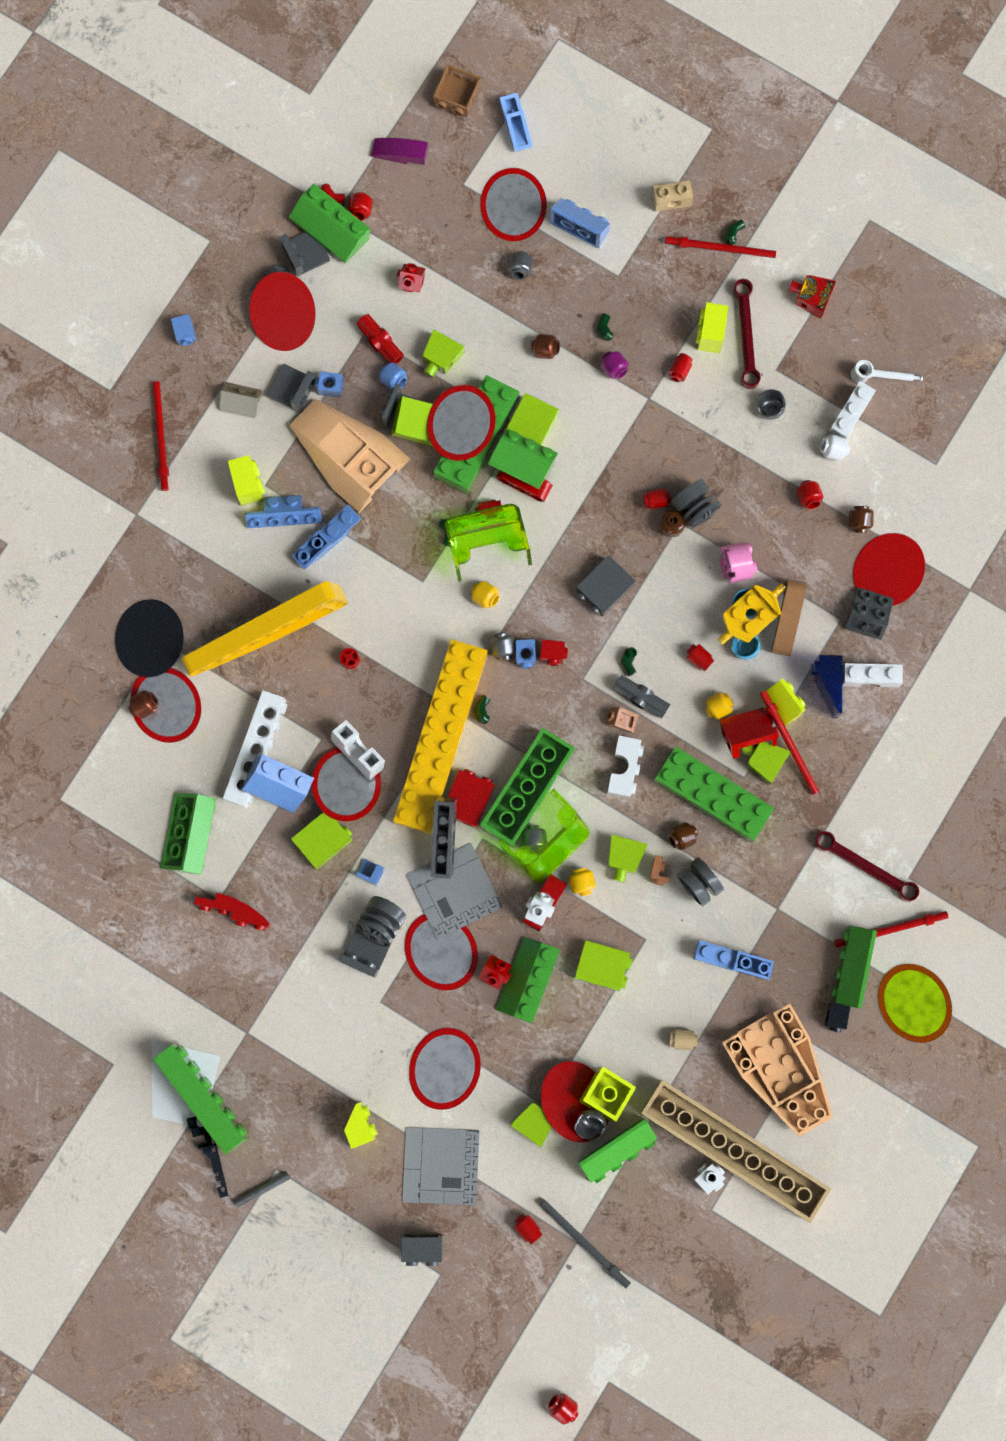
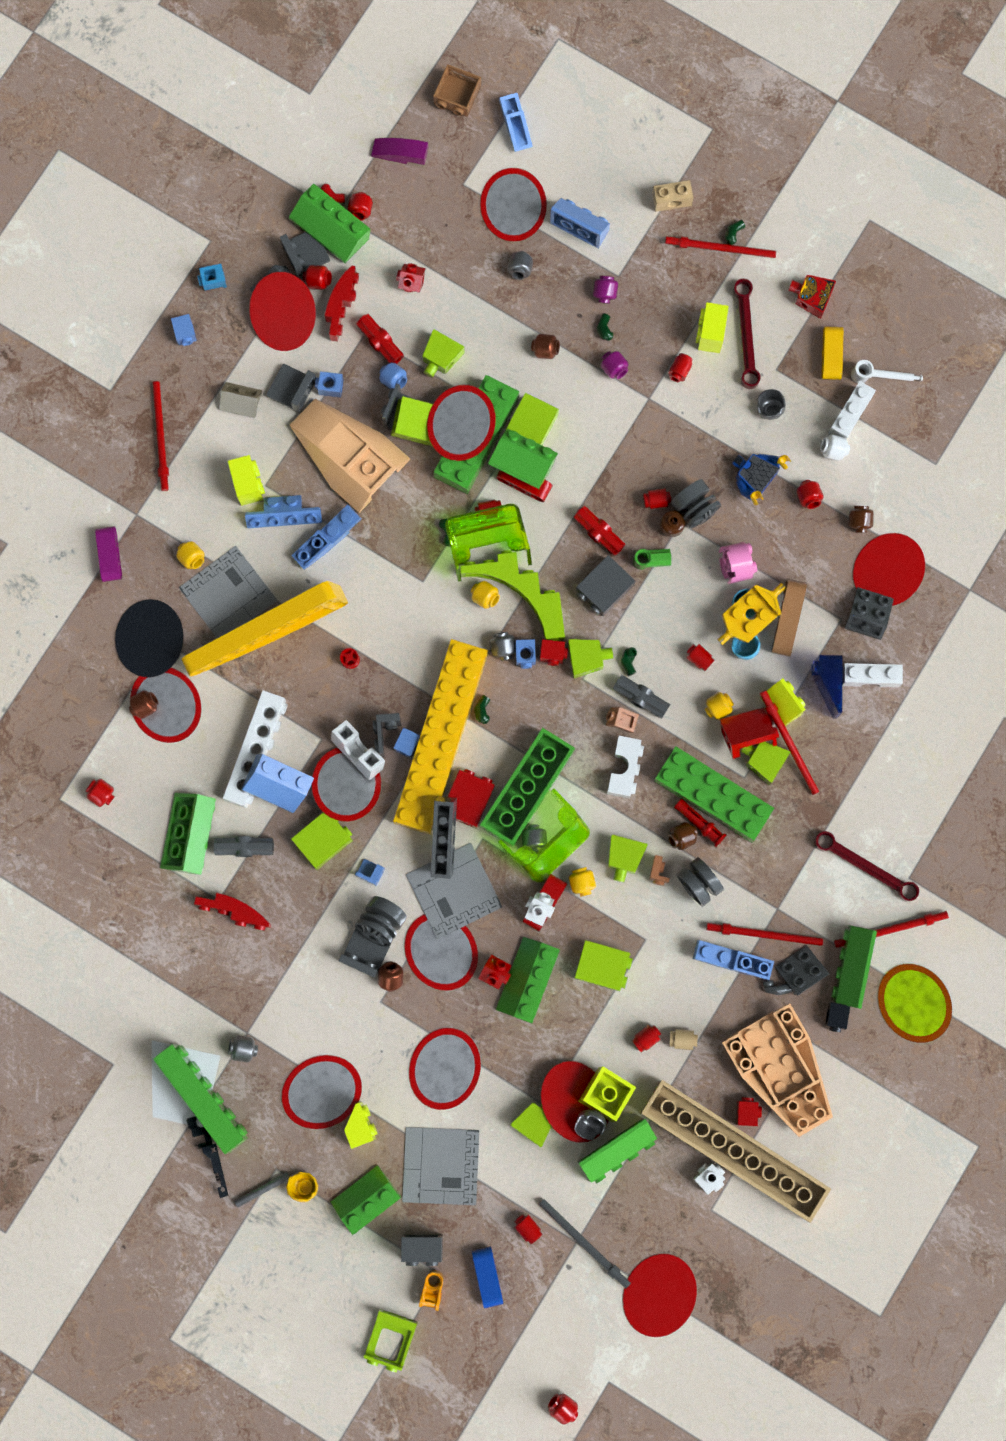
none -> red head [85,778,115,807]
none -> magenta beam [95,526,122,582]
none -> yellow head [176,541,205,569]
none -> light grey sticker [179,546,278,638]
none -> dark azure brick [197,264,227,291]
none -> dark grey piece [214,836,274,857]
none -> flat silver head [228,1035,258,1063]
none -> flat silver sticker [282,1055,362,1129]
none -> yellow hair [286,1172,319,1202]
none -> red head [303,265,332,290]
none -> red slope [325,265,359,342]
none -> bright green slope [331,1165,401,1235]
none -> lime window [363,1309,418,1373]
none -> dark grey bracket [373,713,402,758]
none -> copper head [378,961,403,992]
none -> medium blue panel [393,728,420,759]
none -> light orange piece [419,1270,444,1311]
none -> lime arch [460,550,565,641]
none -> blue beam [472,1246,504,1309]
none -> lime torso [568,639,613,678]
none -> red piece [573,506,626,557]
none -> magenta head [593,276,618,304]
none -> red sticker [623,1254,697,1337]
none -> red brick [632,1024,661,1053]
none -> bright green piece [633,549,672,570]
none -> red pin [674,799,727,848]
none -> red bar [706,923,823,946]
none -> torso [732,454,791,506]
none -> red brick [736,1097,762,1126]
none -> dark grey arm [763,980,793,995]
none -> dark grey hinge [775,945,829,996]
none -> yellow beam [821,326,844,380]

